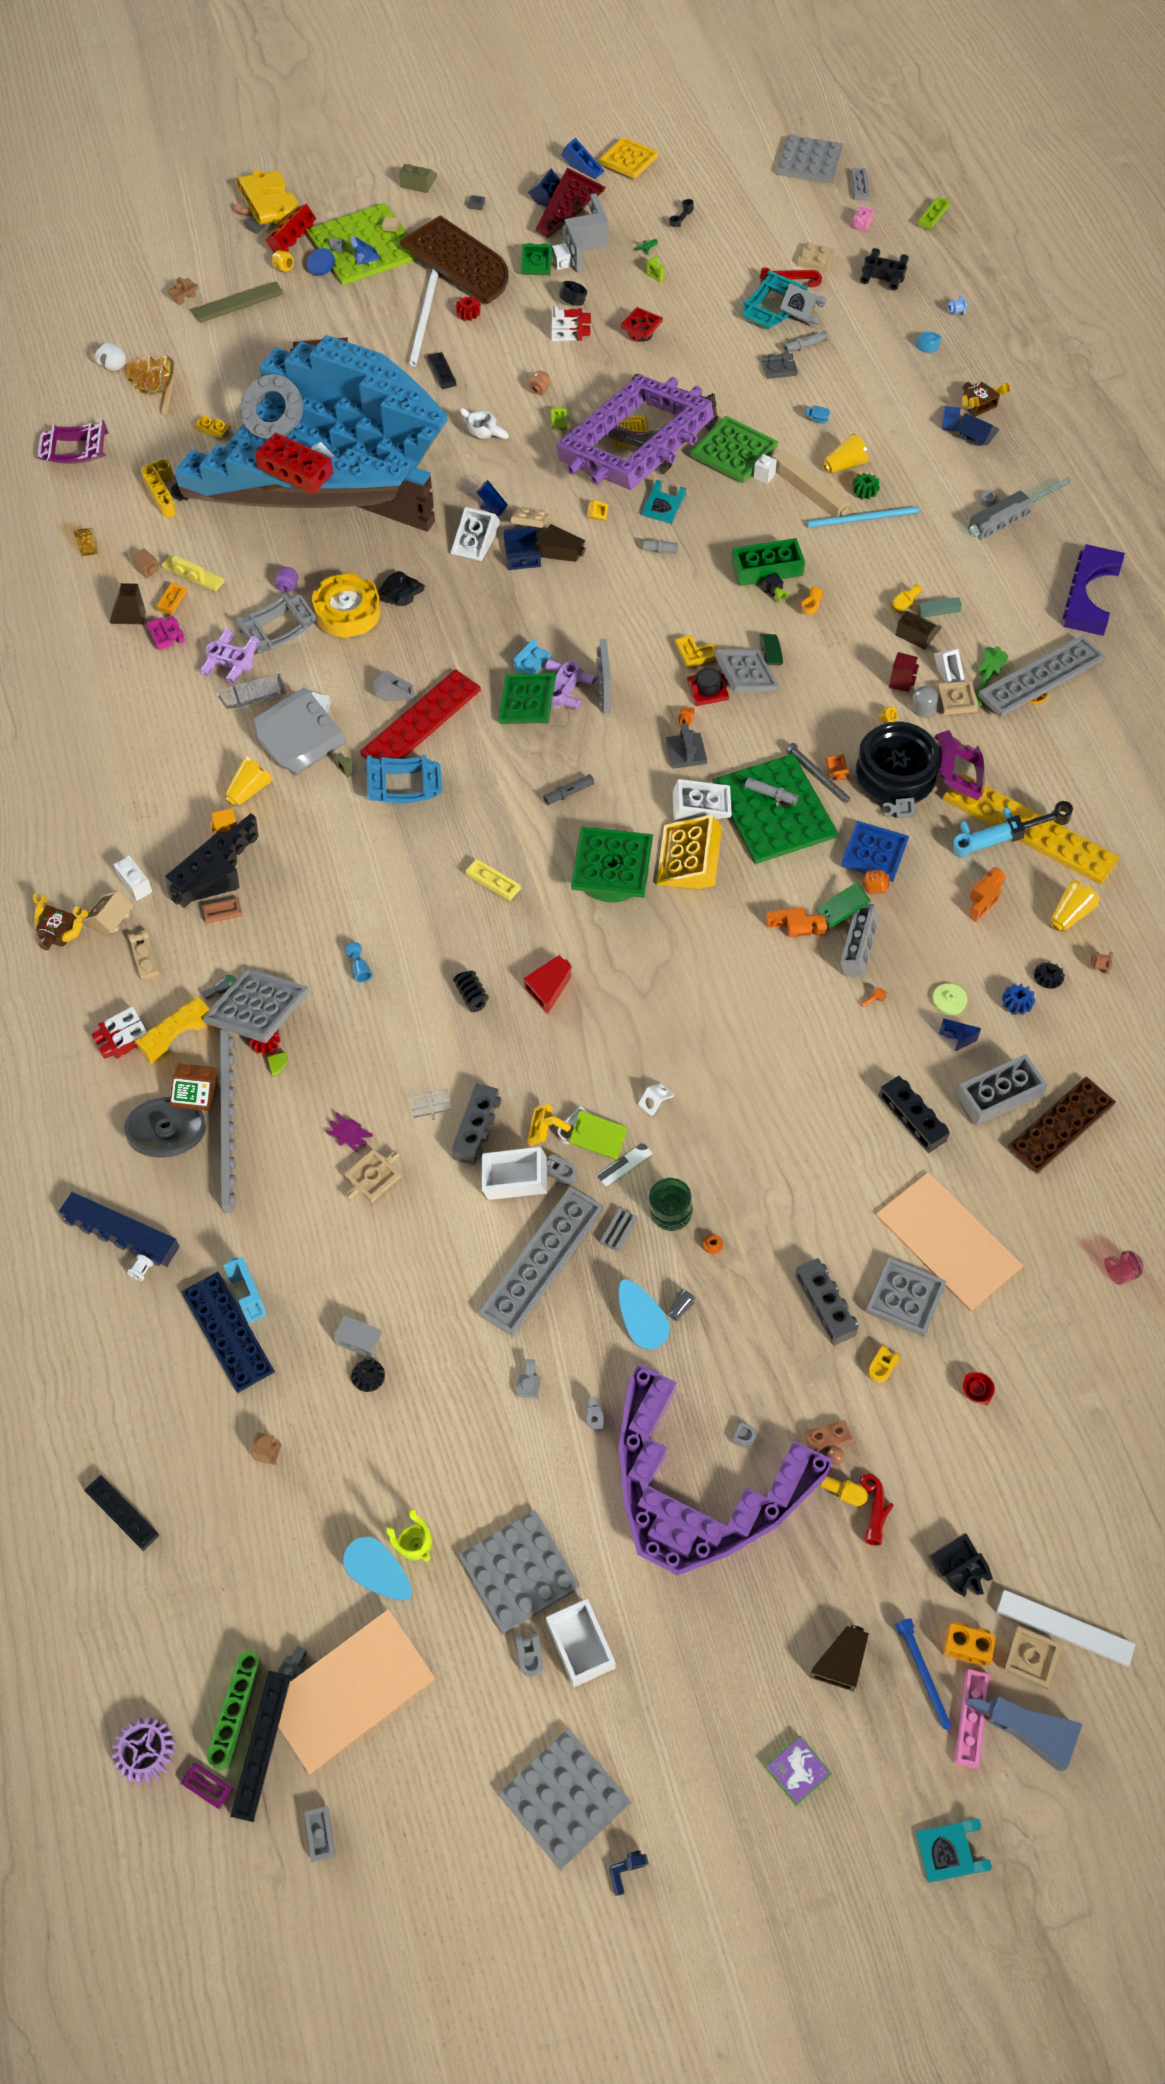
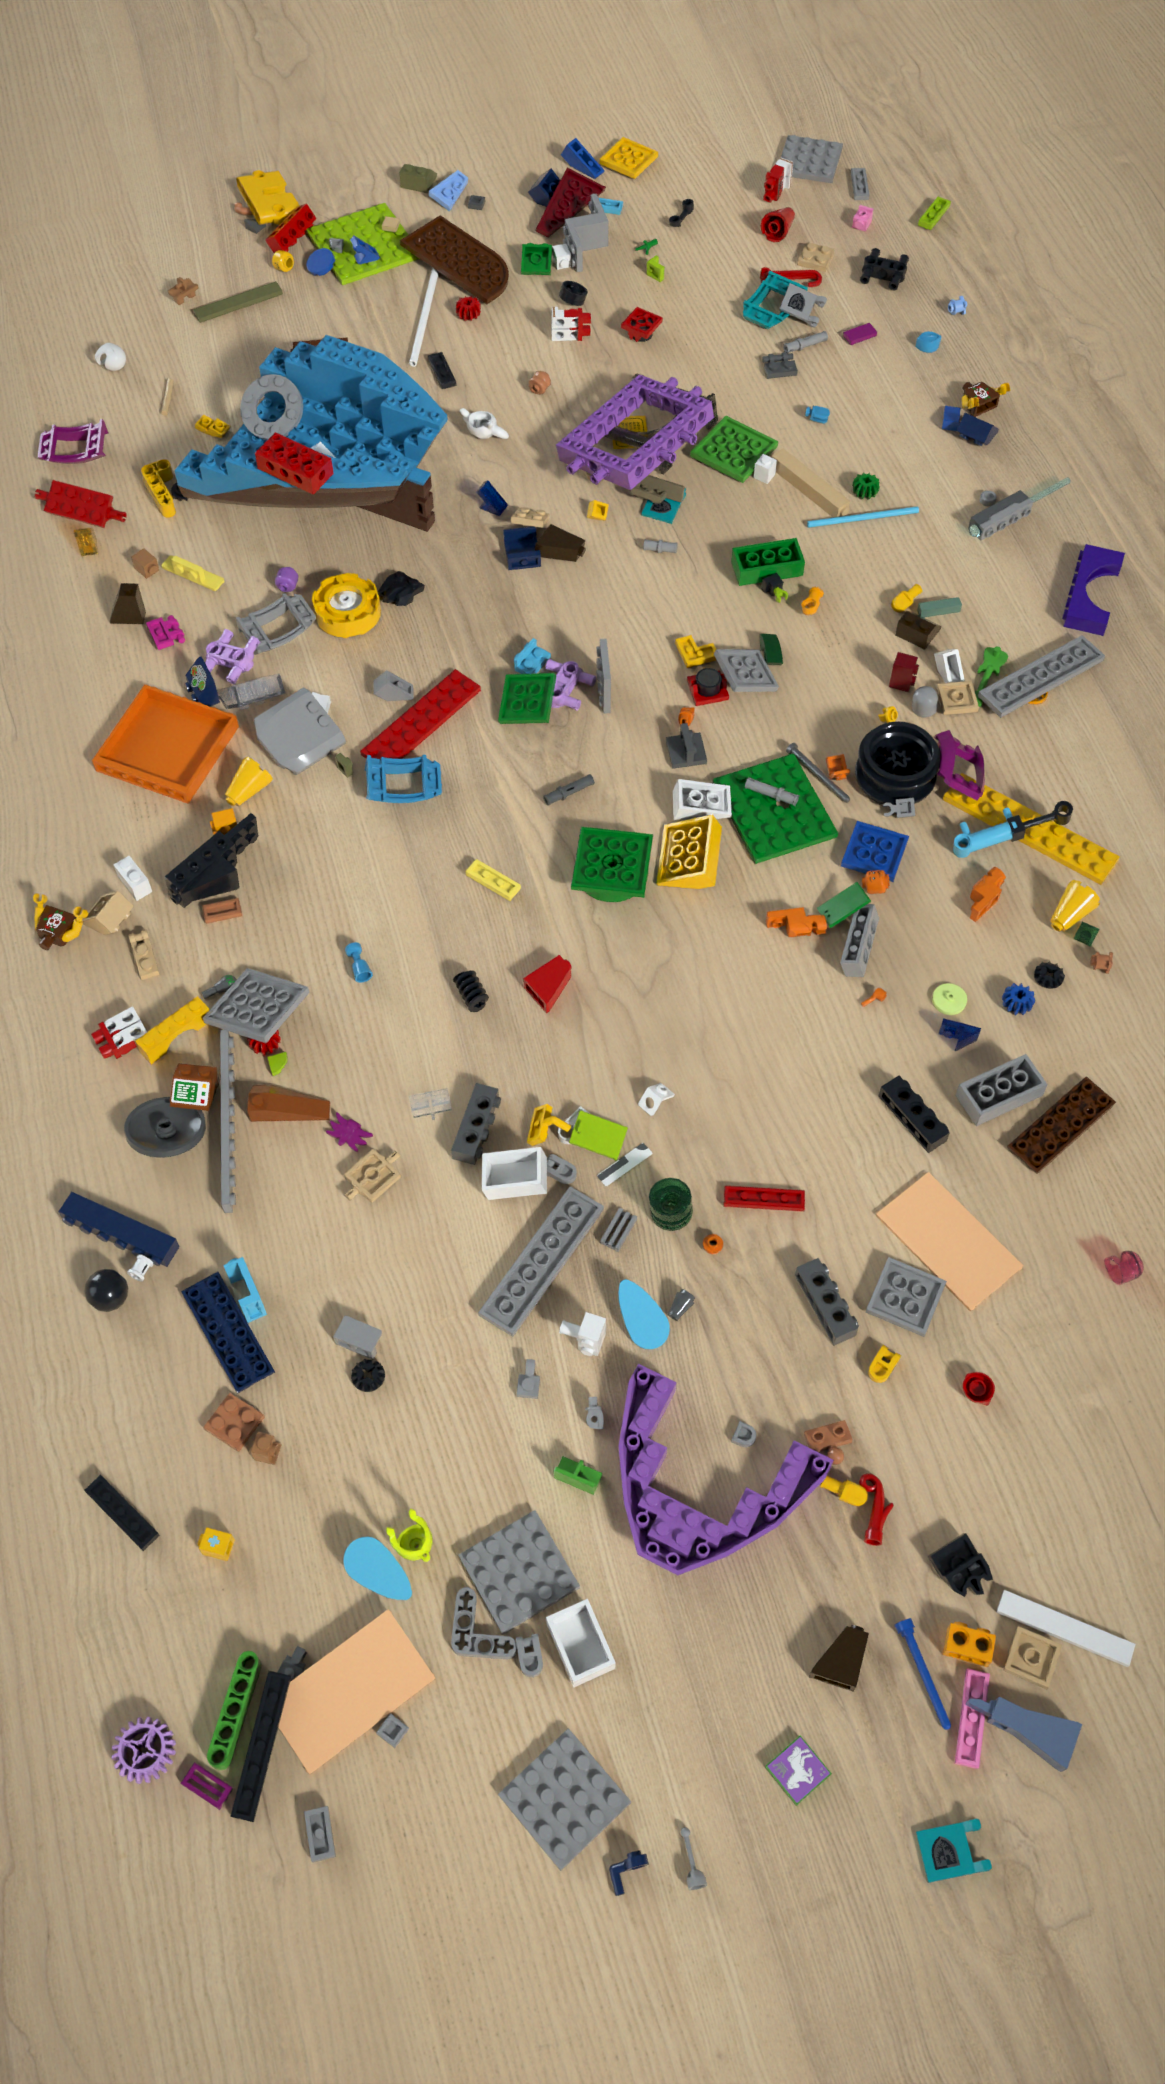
clear yellow brick [125,355,174,395] -> none
light orange plate [156,583,187,615] -> none
white slope [451,507,500,562] -> none
lime bracket [551,407,567,430] -> none
yellow cone [823,433,870,473] -> none
none -> red plate [35,480,127,528]
none -> black piece [84,1269,129,1312]
none -> orange panel [92,684,239,804]
none -> dark blue slope [185,656,220,707]
none -> yellow brick [198,1527,235,1561]
none -> nougat plate [203,1393,265,1452]
none -> dark orange wedge [247,1085,330,1122]
none -> light grey tile [376,1713,409,1748]
none -> light blue wing [429,170,468,212]
none -> light grey beam [451,1587,517,1660]
none -> bright green panel [554,1456,602,1495]
none -> white brick [559,1312,606,1356]
none -> medium azure tile [598,198,623,215]
none -> dark tan bracket [631,475,685,503]
none -> light grey hinge [681,1827,707,1890]
none -> red tile [723,1186,805,1212]
none -> red cone [760,207,795,242]
none -> red hips [763,157,793,203]
none -> magenta tile [843,323,877,345]
none -> clear green plate [1074,921,1100,947]

